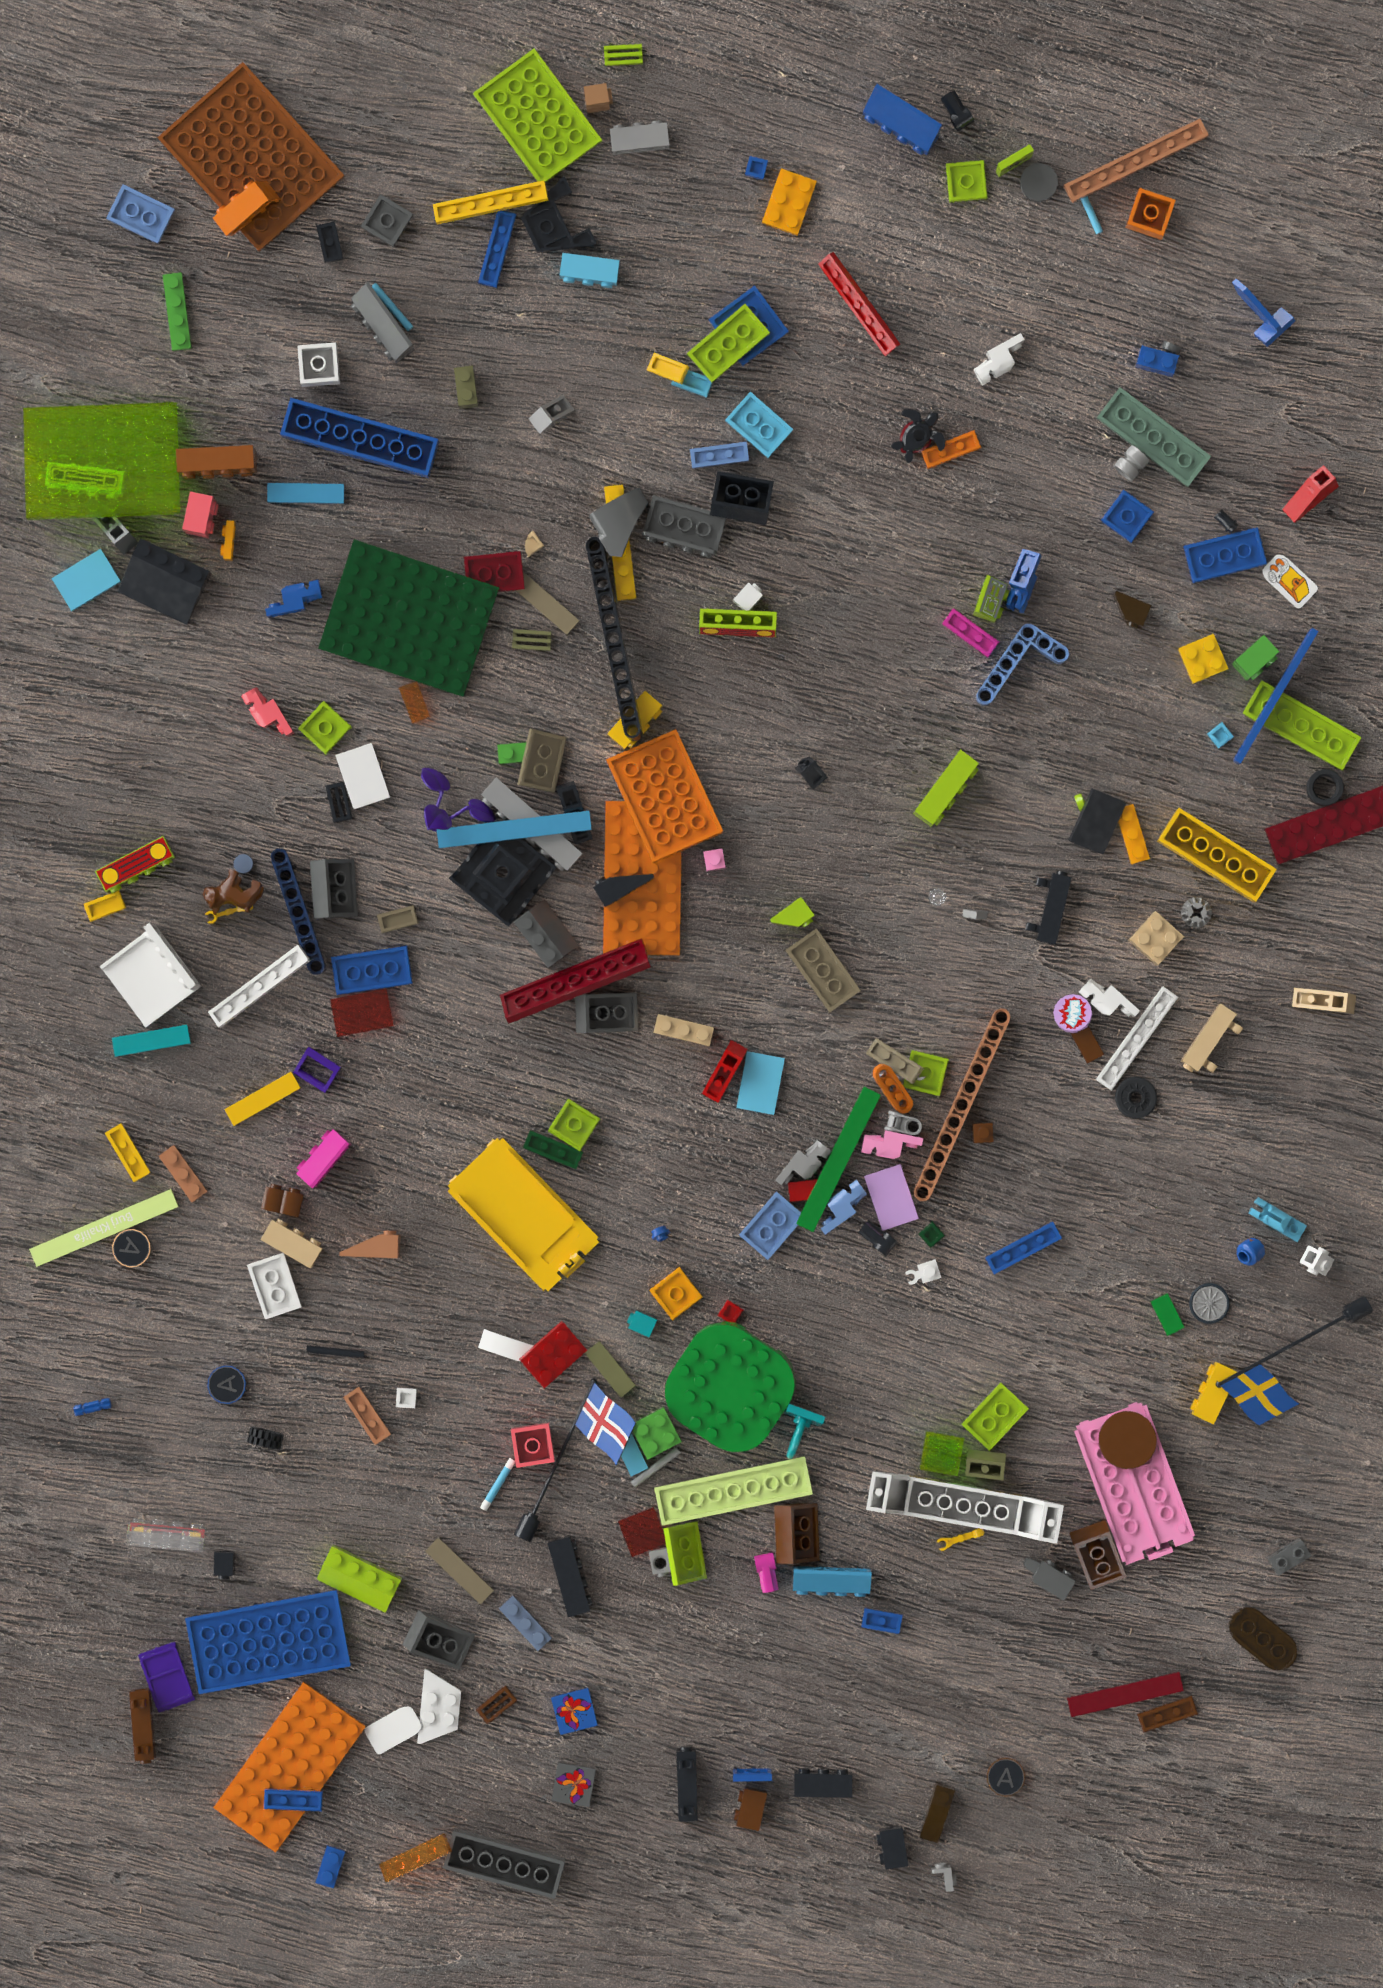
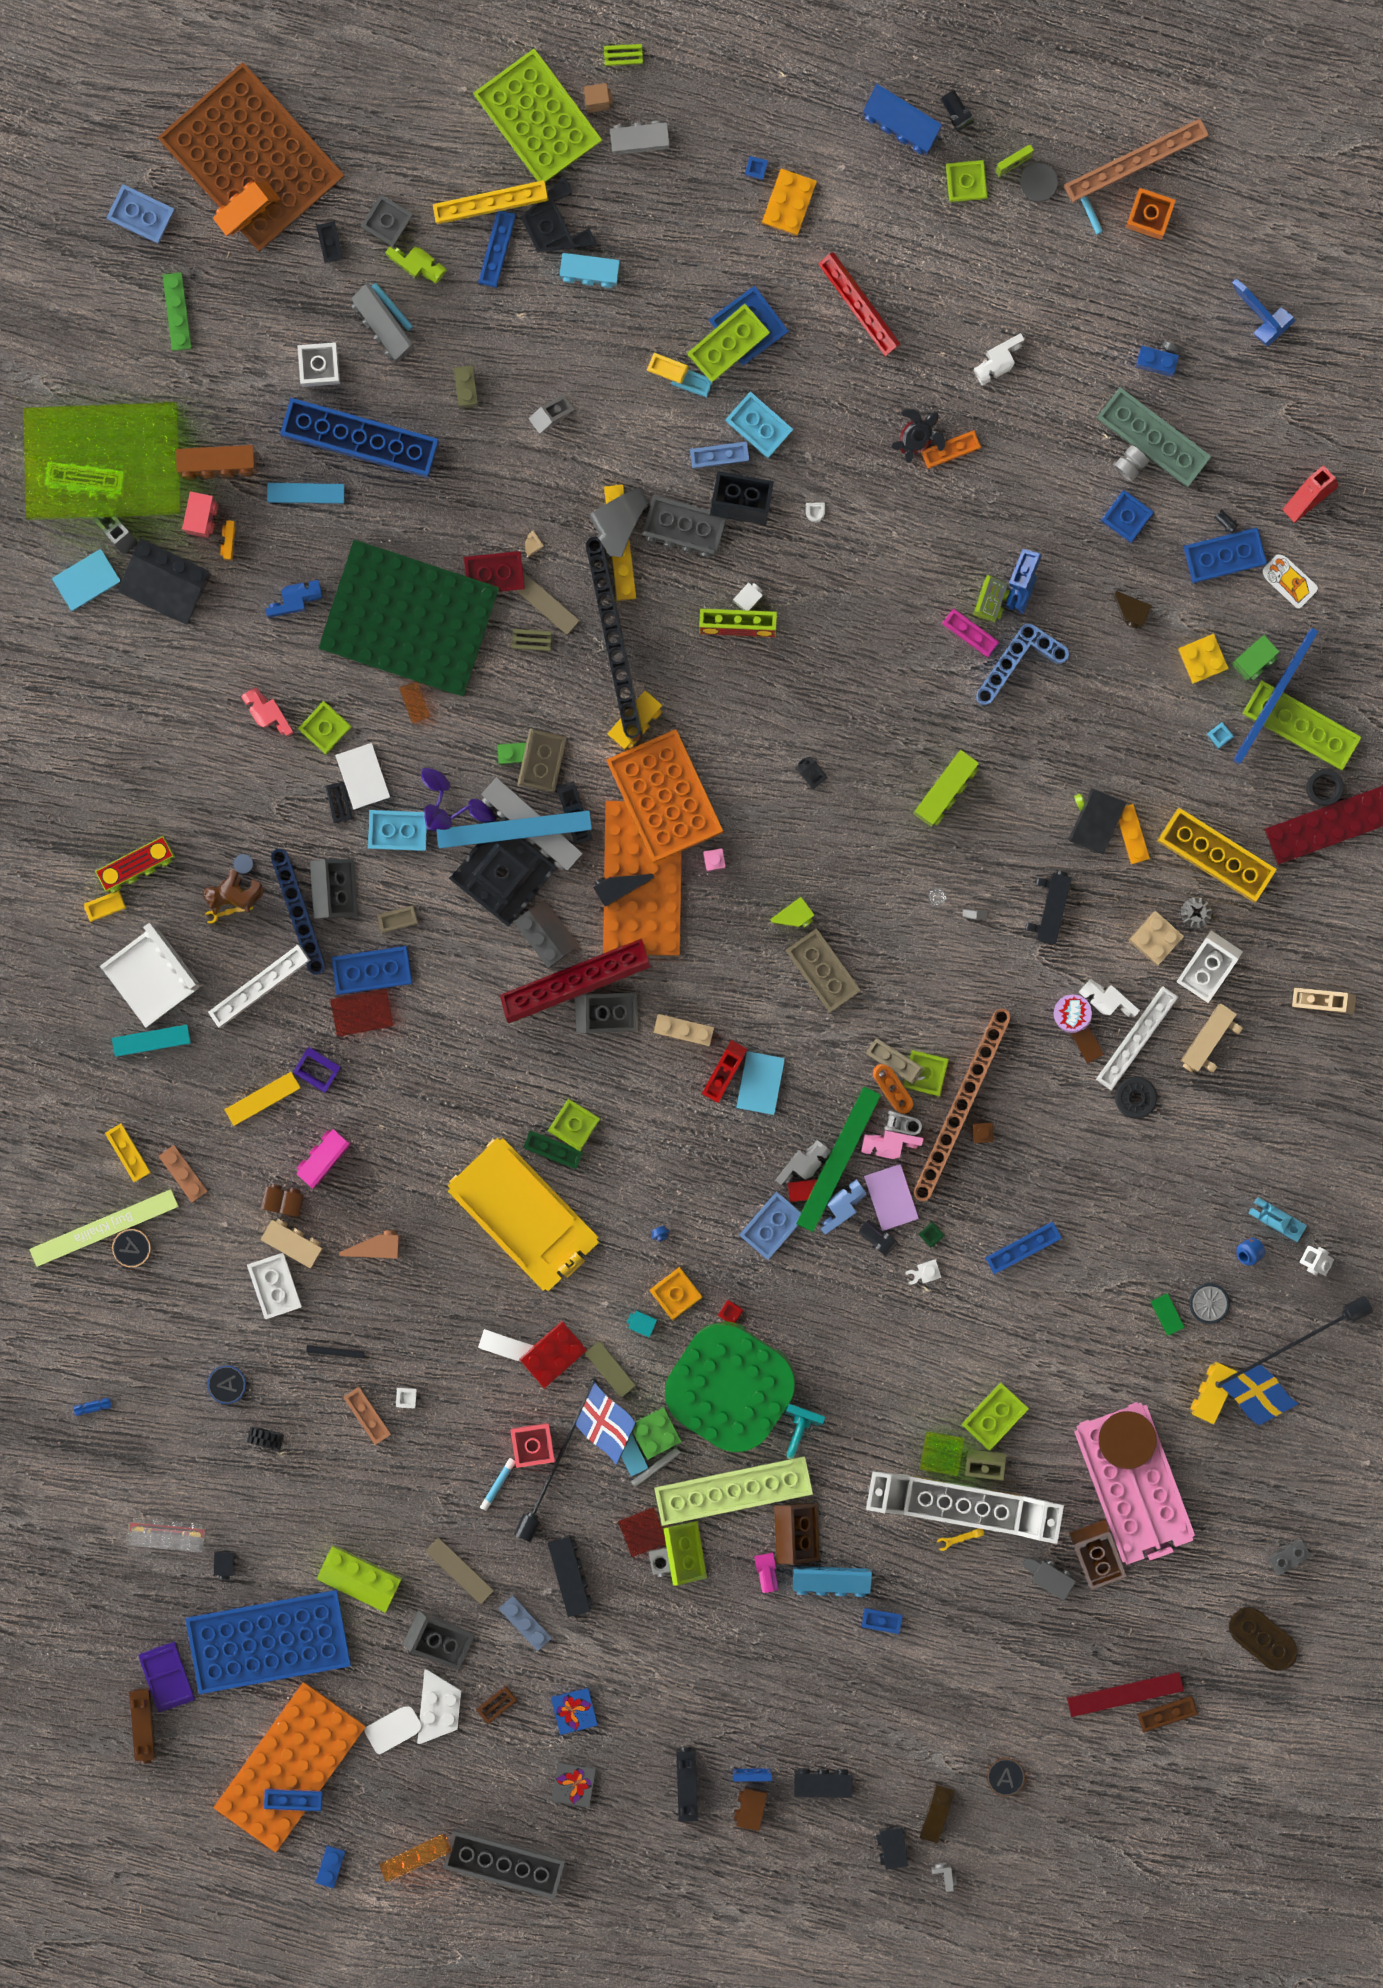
none -> medium azure plate [368,810,427,851]
none -> lime plate [385,247,447,284]
none -> white tile [806,503,825,523]
none -> white slope [1177,931,1243,1003]

